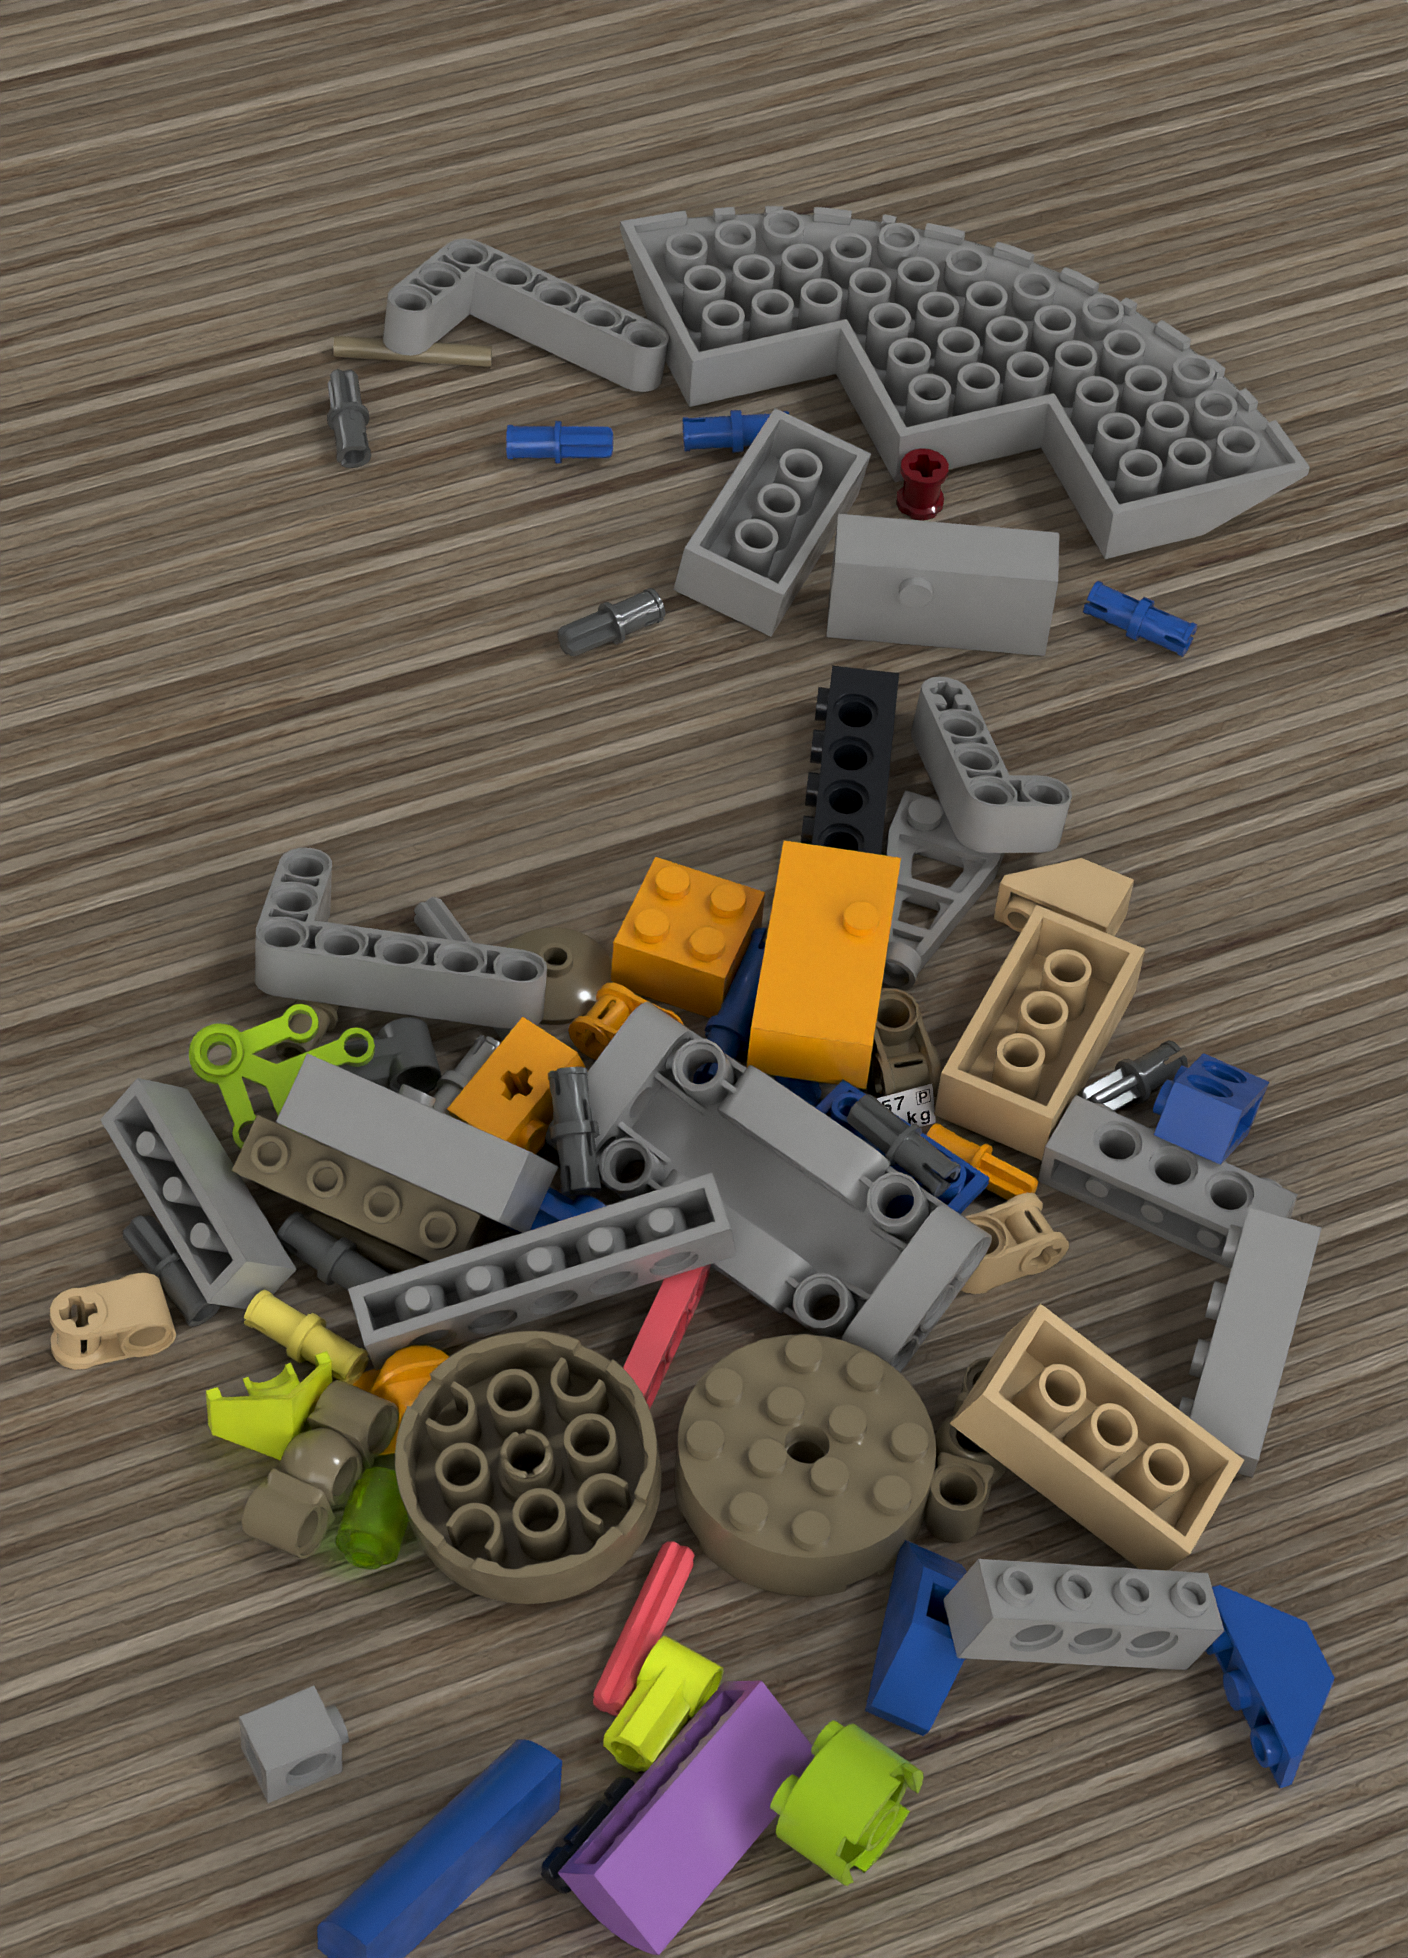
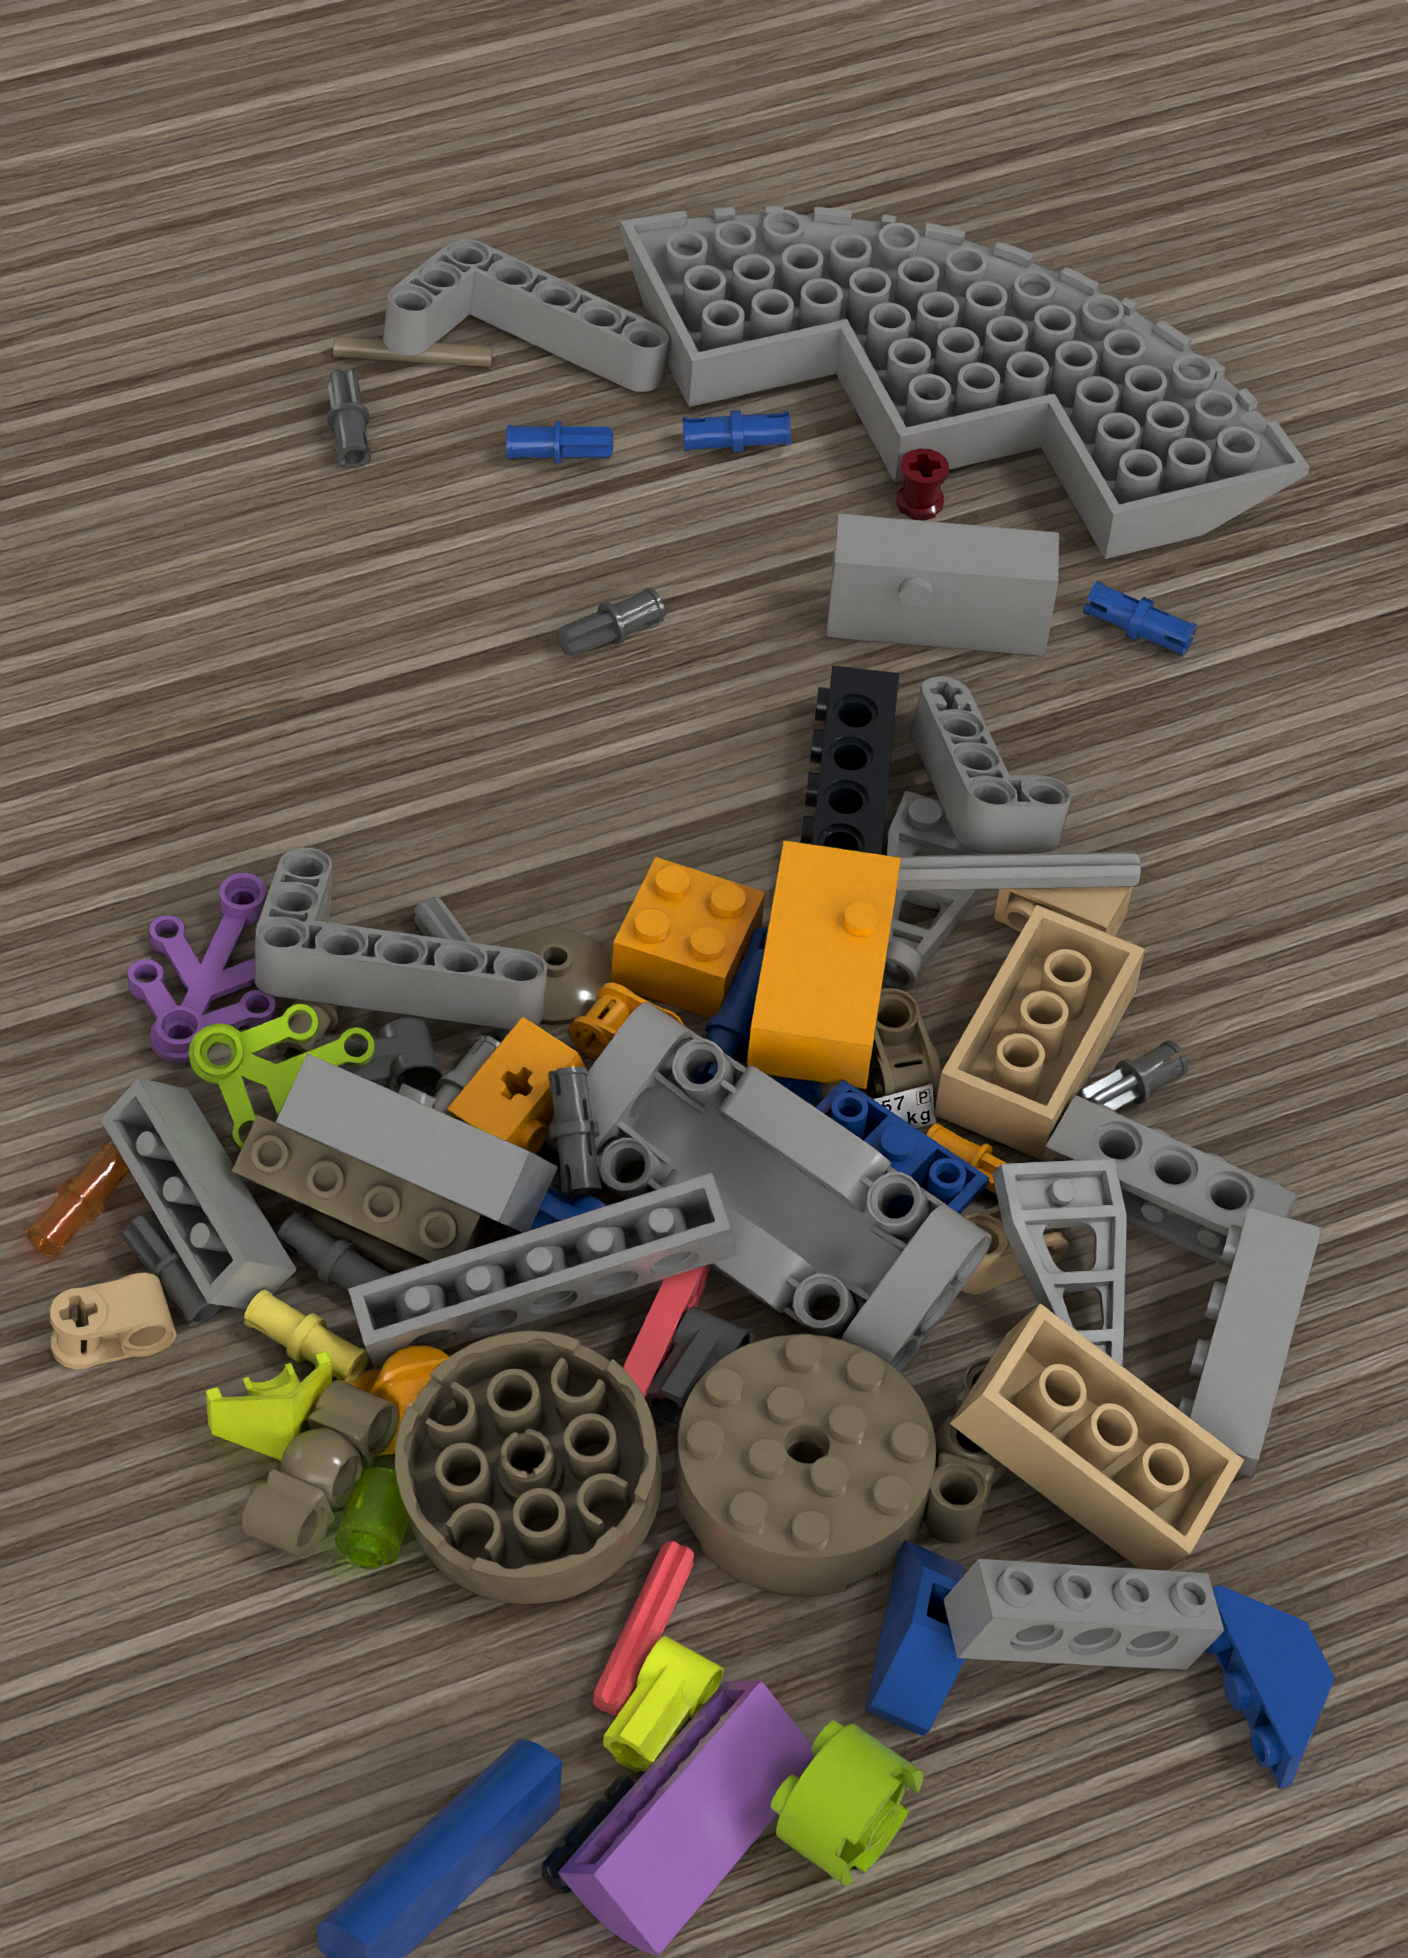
light grey brick [239,1686,349,1803] -> none
light grey brick [673,408,871,637] -> none
dark grey axle [847,1094,961,1197] -> none
blue brick [1153,1053,1269,1165] -> none
none -> clear orange pin [26,1142,131,1258]
none -> medium lavender plant [128,873,276,1063]
none -> dark grey piece [645,1306,751,1431]
none -> light grey axle [892,852,1141,891]
none -> light grey plate [992,1159,1127,1366]

